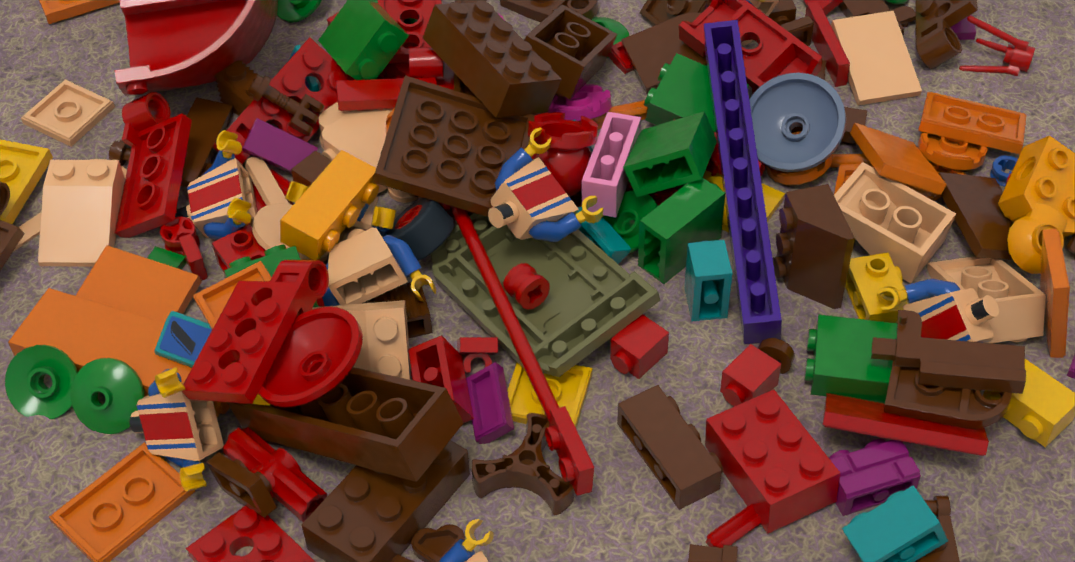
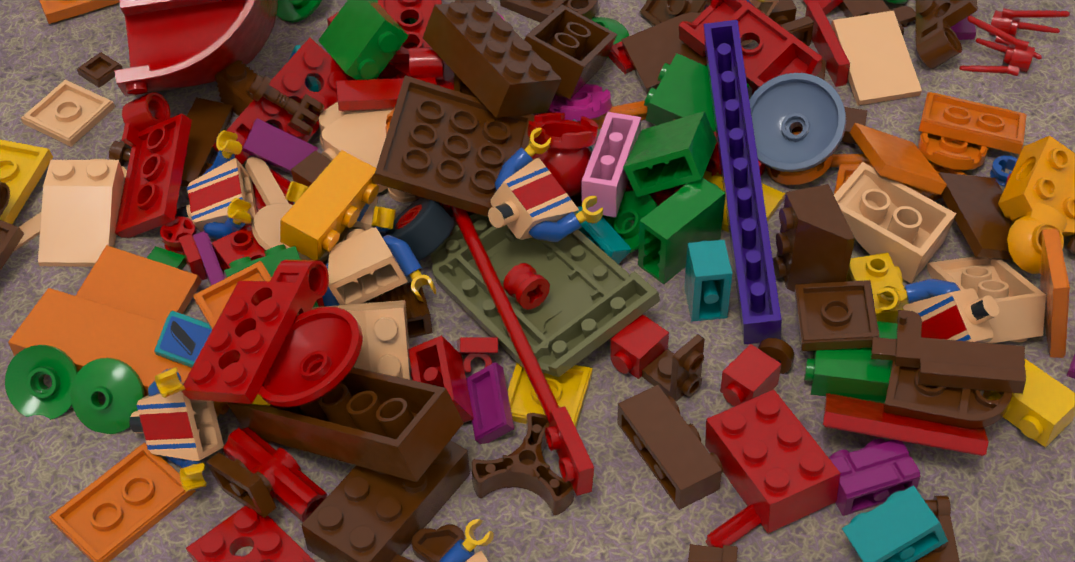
none -> reddish brown tile [77,52,123,88]
none -> magenta tile [193,231,225,286]
none -> reddish brown bracket [642,334,705,402]
none -> reddish brown tile [795,280,880,351]
none -> red plant [989,8,1070,59]

